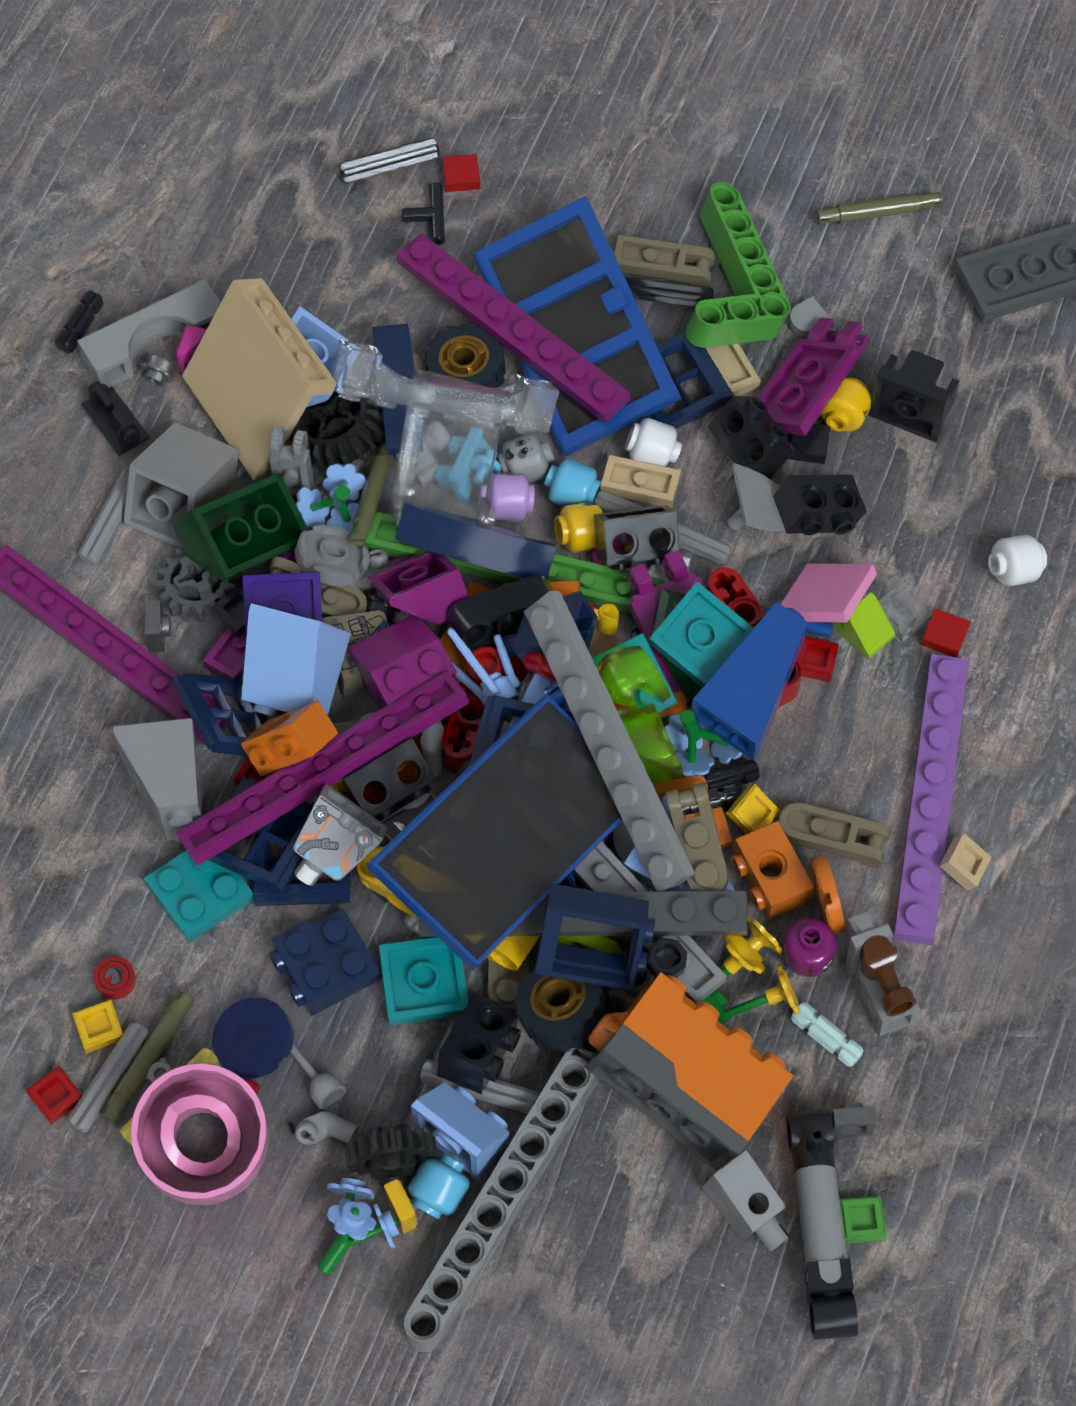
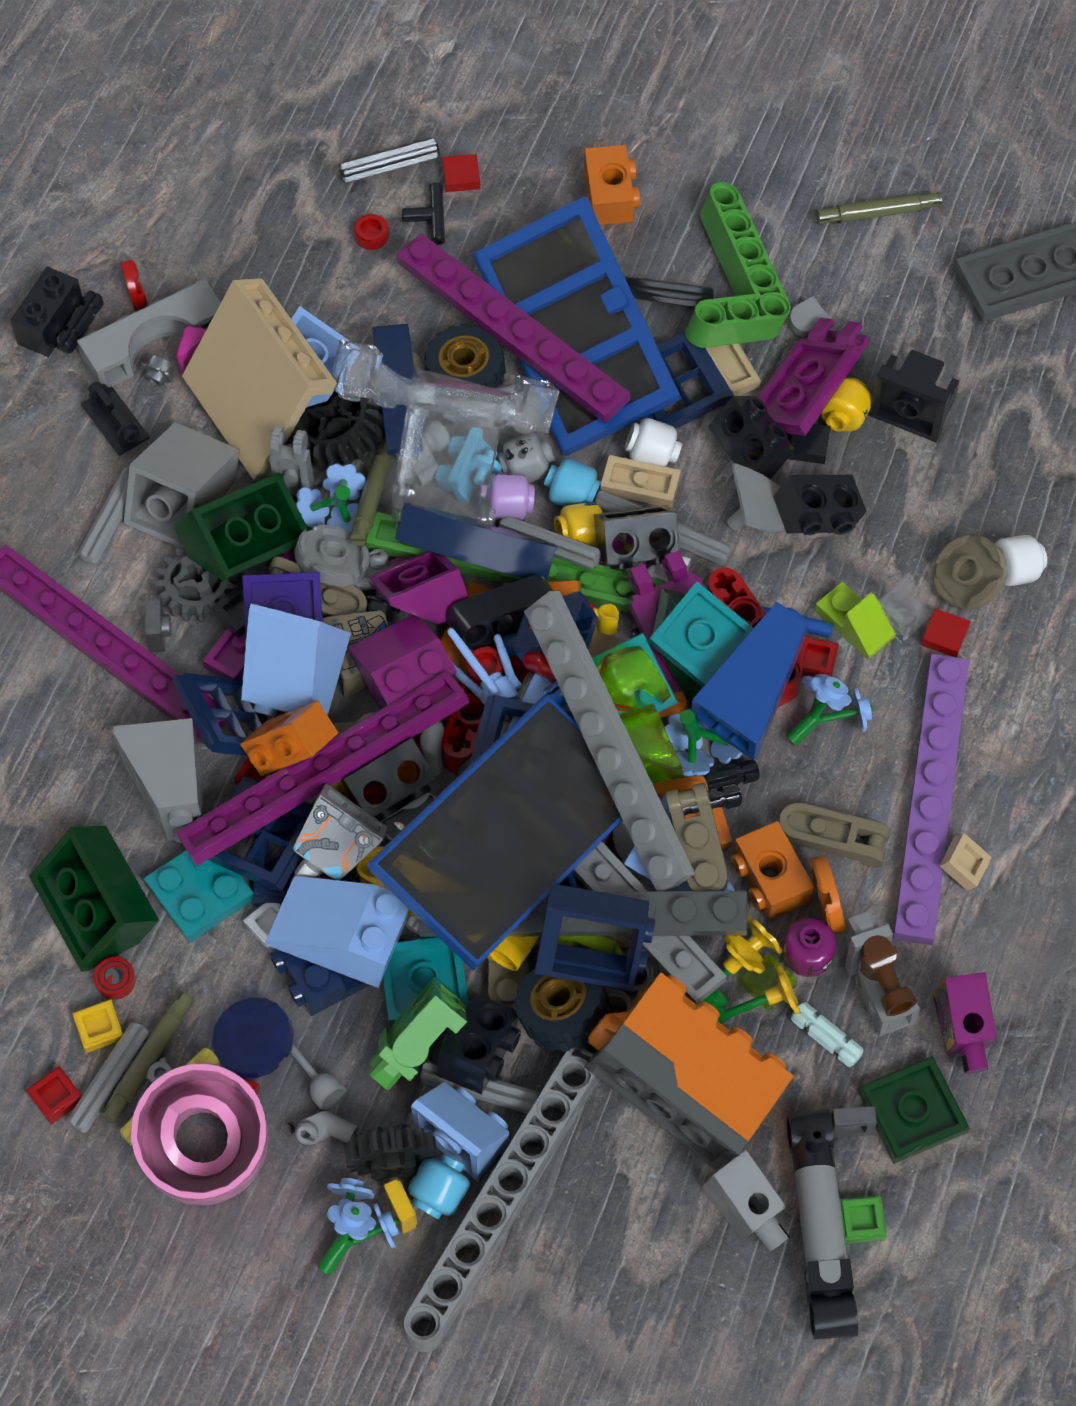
dark tan plate [614,235,715,287] -> none
black tile [646,938,687,978] -> none
yellow tile [726,784,781,834] -> none
bright pink tile [781,563,877,623] -> none
none -> black brick [10,267,82,357]
none -> dark green slope [29,826,160,972]
none -> red tile [120,259,147,311]
none -> white tile [243,903,281,951]
none -> light blue slope [265,876,410,988]
none -> red tile [354,214,389,250]
none -> bright green hips [369,977,467,1091]
none -> light grey axle [499,516,601,569]
none -> orange brick [584,145,640,225]
none -> clear neon green tile [740,953,798,1012]
none -> plant [786,674,873,746]
none -> dark green tile [858,1056,970,1164]
none -> magenta torso [932,972,996,1074]
none -> dark tan tile [933,535,1007,610]

